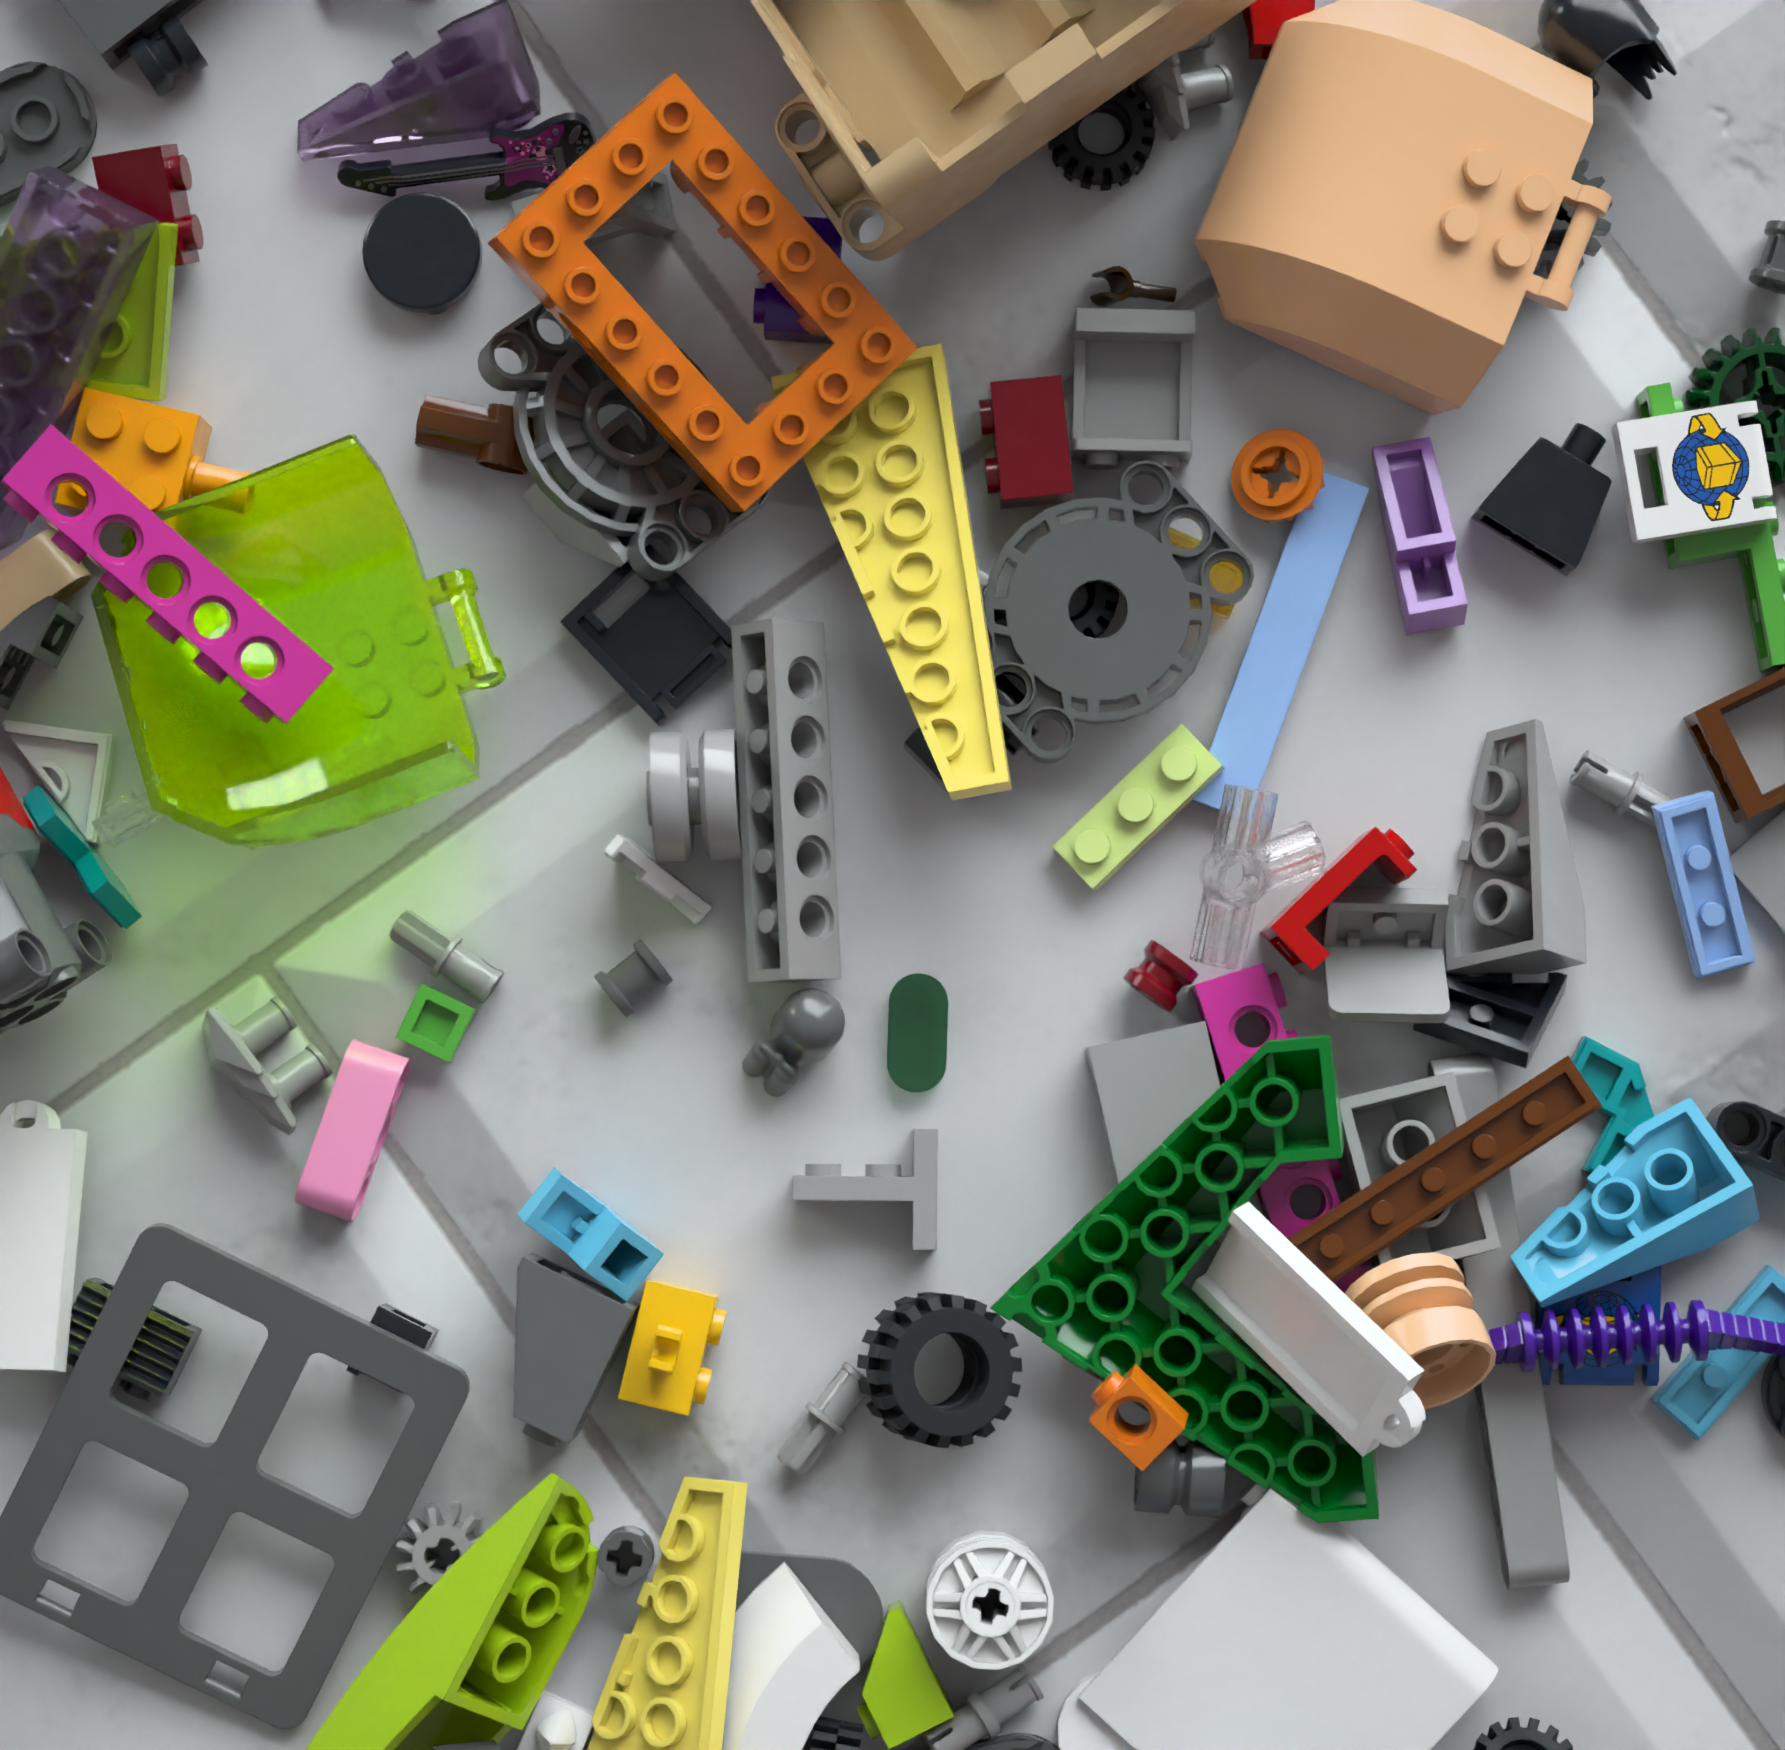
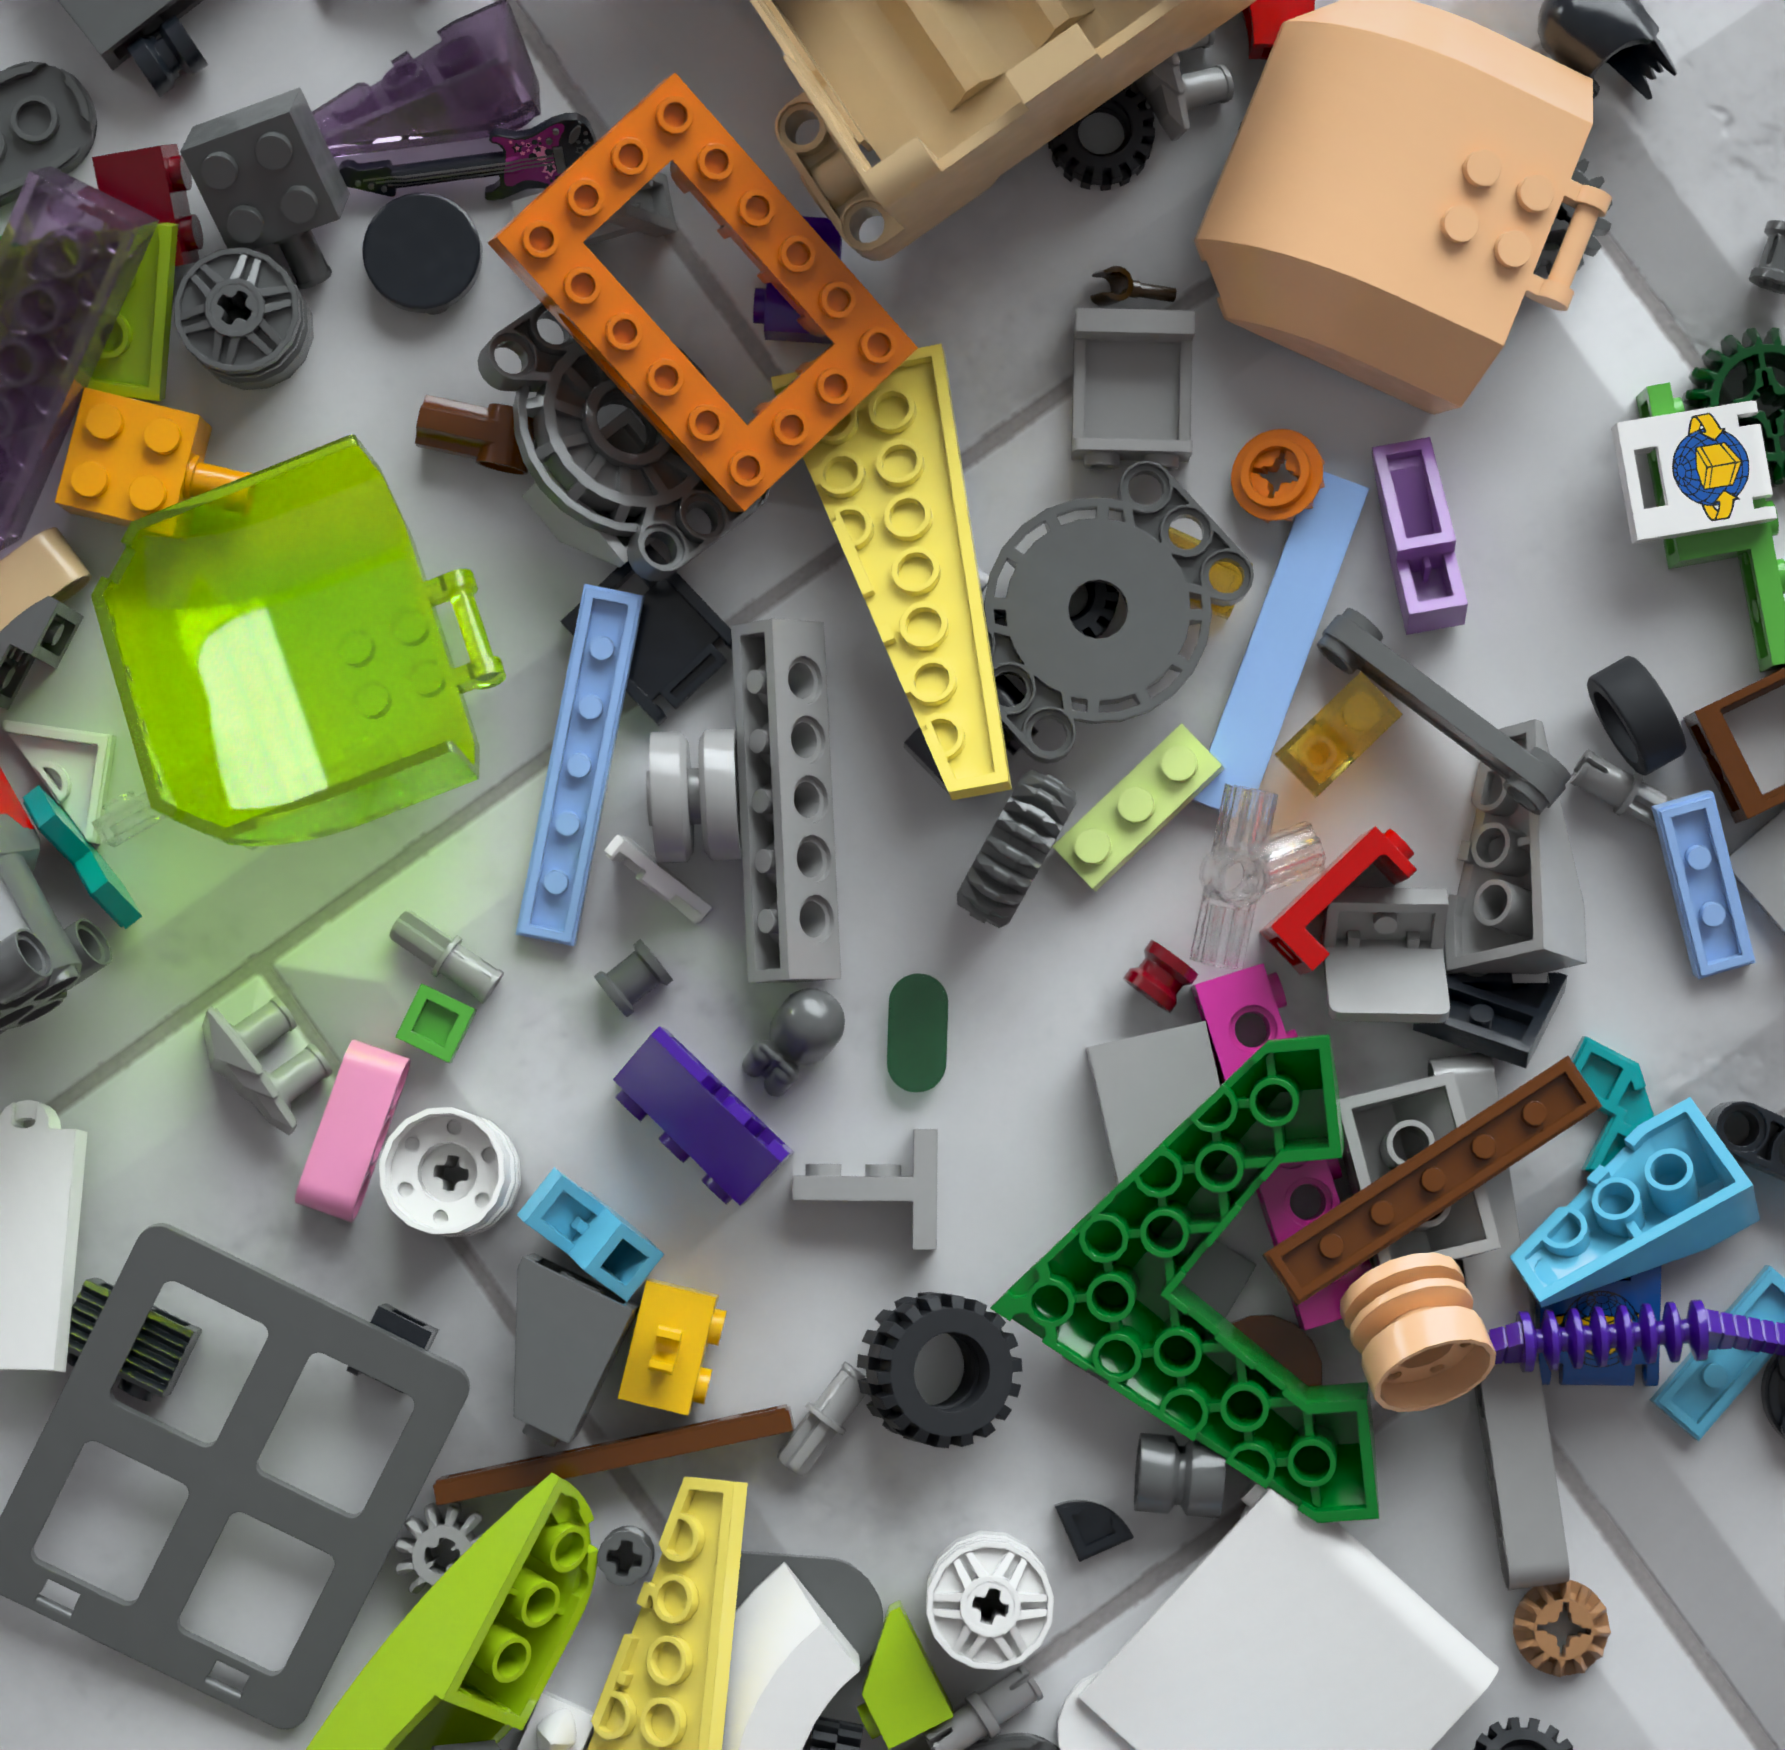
dark pink brick [1,425,334,725] -> none
dark red brick [979,375,1073,509] -> none
orange brick [1088,1364,1189,1472] -> none
white piece [1191,1202,1426,1457] -> none
black torso [1471,423,1612,576] -> none
none -> dark grey wheel [174,248,314,390]
none -> dark grey brick [180,87,350,289]
none -> white wheel [379,1107,521,1237]
none -> reddish brown tile [433,1404,795,1506]
none -> light blue tile [515,584,645,946]
none -> dark purple wedge [613,1026,794,1206]
none -> dark grey gear [957,769,1076,928]
none -> black tile [1054,1500,1134,1562]
none -> clear yellow slope [1274,671,1403,798]
none -> dark grey piece [1317,608,1571,815]
none -> medium nougat gear [1513,1580,1611,1677]
none -> black tyre [1587,656,1687,776]

